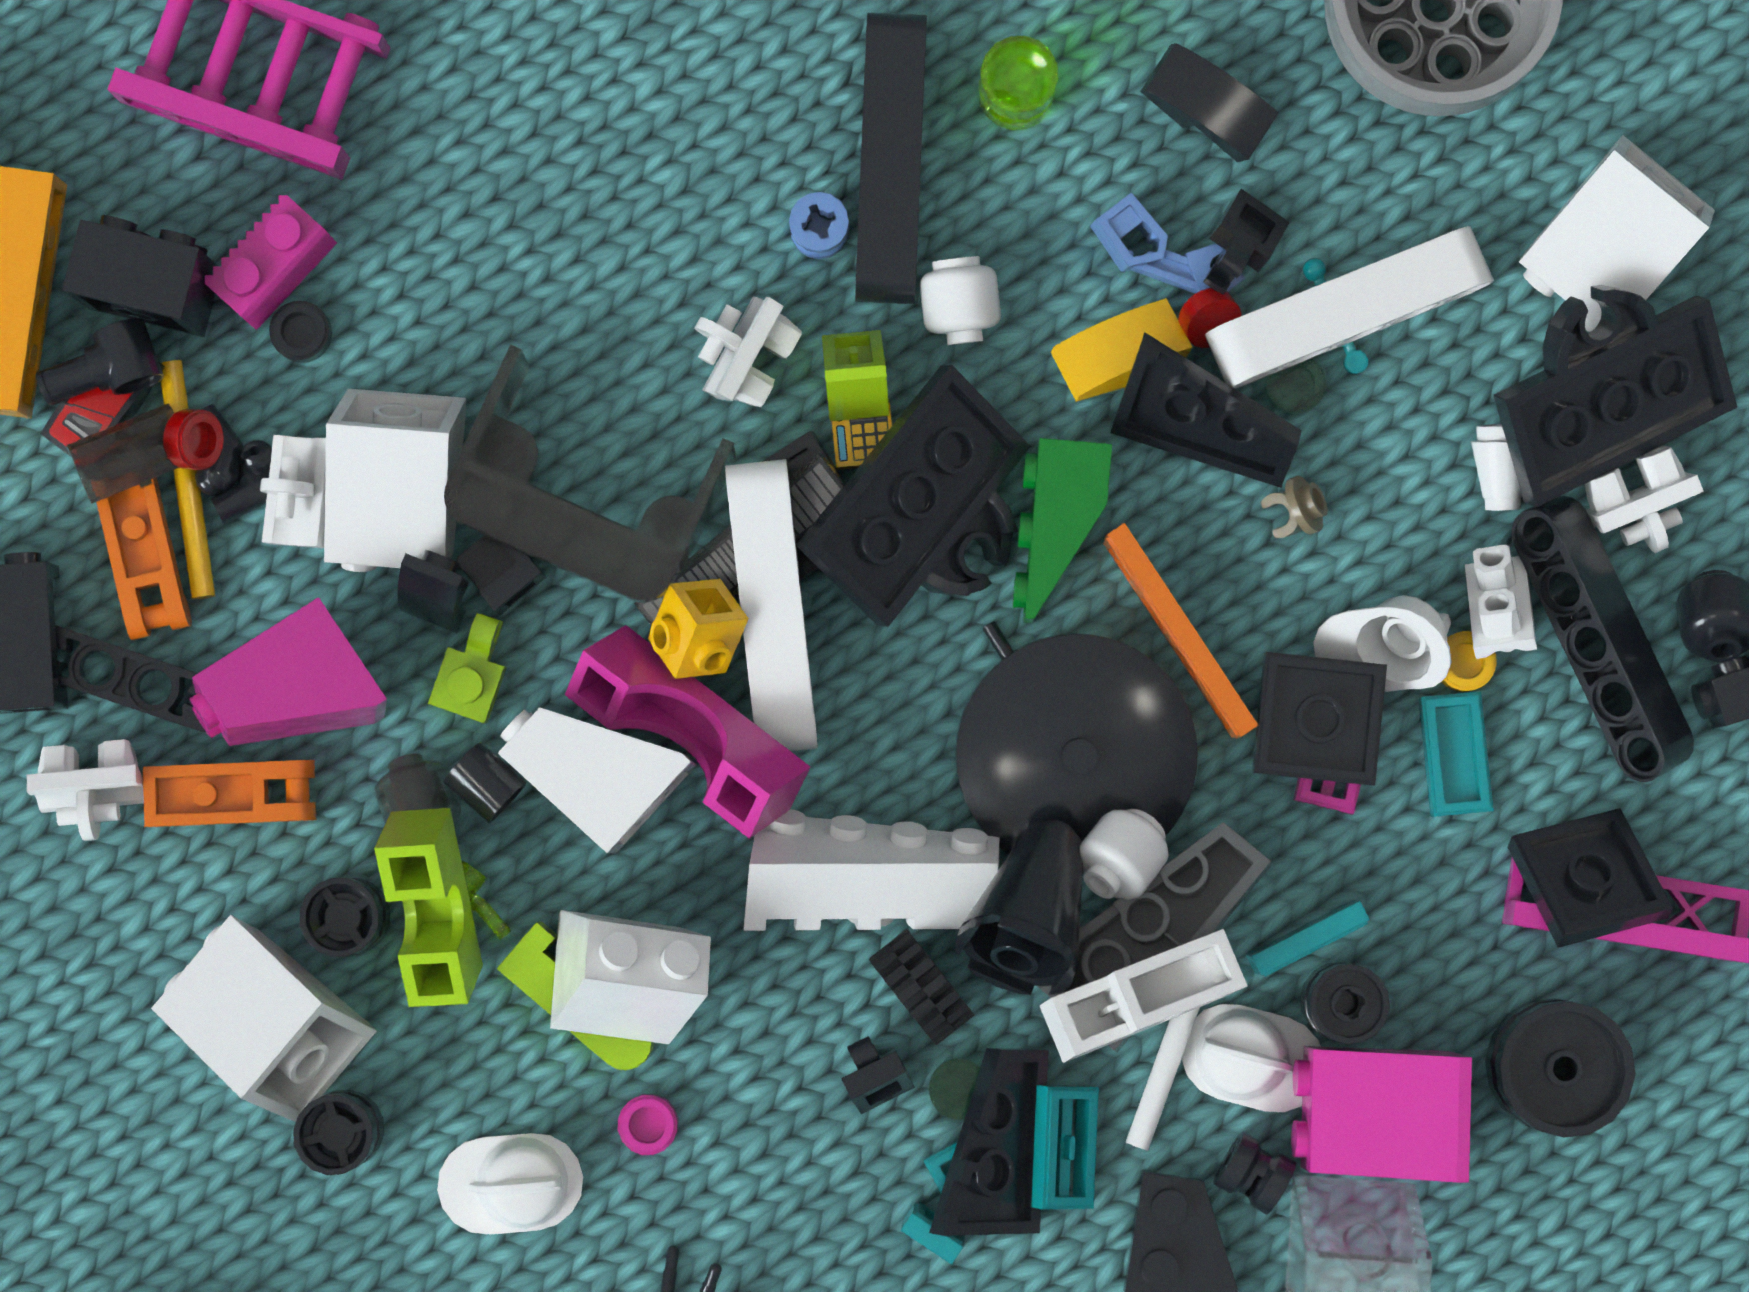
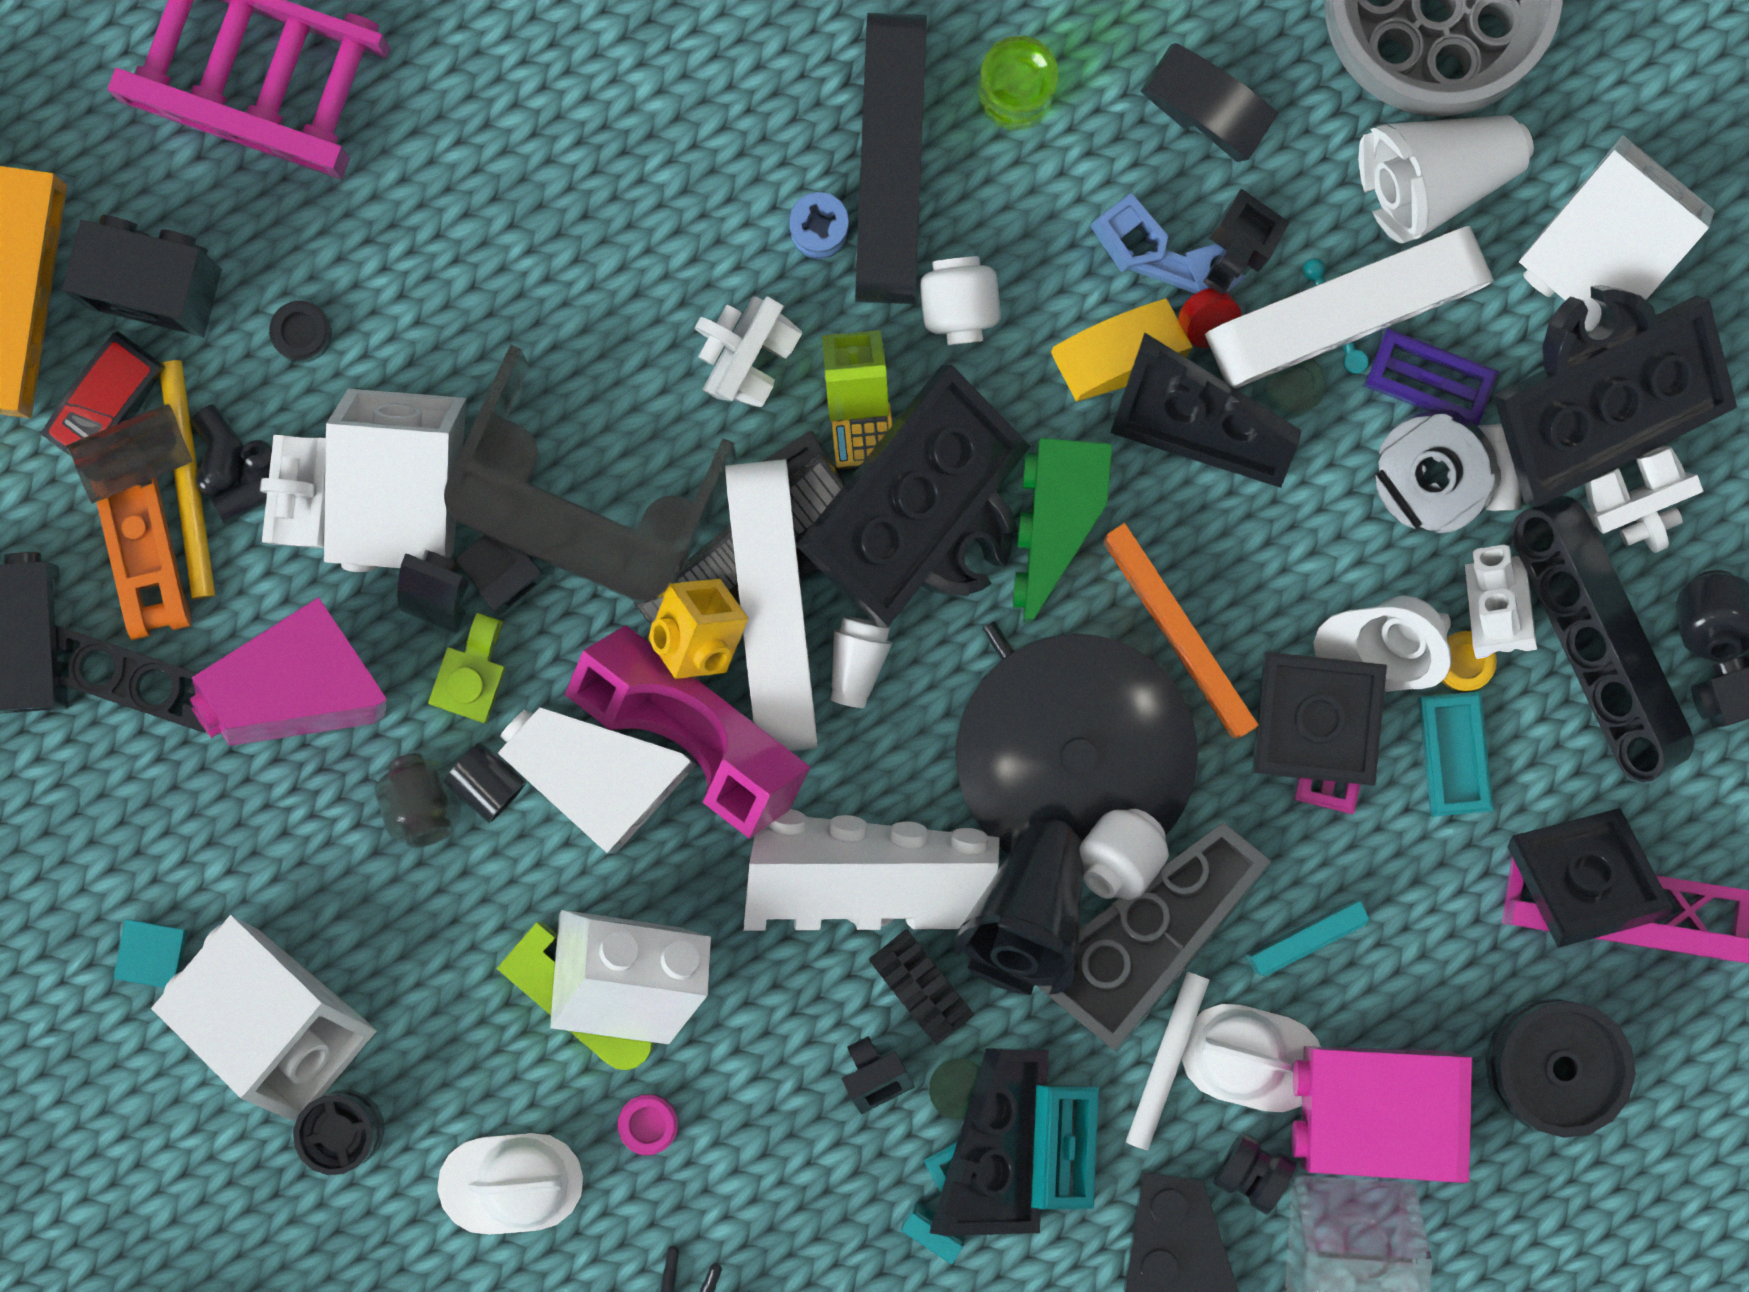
white hips [27,739,144,841] -> none
black pin [36,318,164,406] -> none
orange plate [143,760,317,827] -> none
red tile [163,409,224,470] -> none
dark pink brick [205,195,337,330] -> none
black wheel [300,878,390,957] -> none
lime arch [374,808,483,1007] -> none
clear neon green hand [461,860,511,940] -> none
white slope [1040,929,1247,1063] -> none
dark tan plate [1260,476,1328,538] -> none
black wheel [1300,962,1390,1044] -> none
none -> teal tile [113,919,188,988]
none -> white cone [830,616,892,708]
none -> white cone [1358,115,1534,243]
none -> dark purple tile [1364,328,1499,426]
none -> plate [1376,410,1501,533]

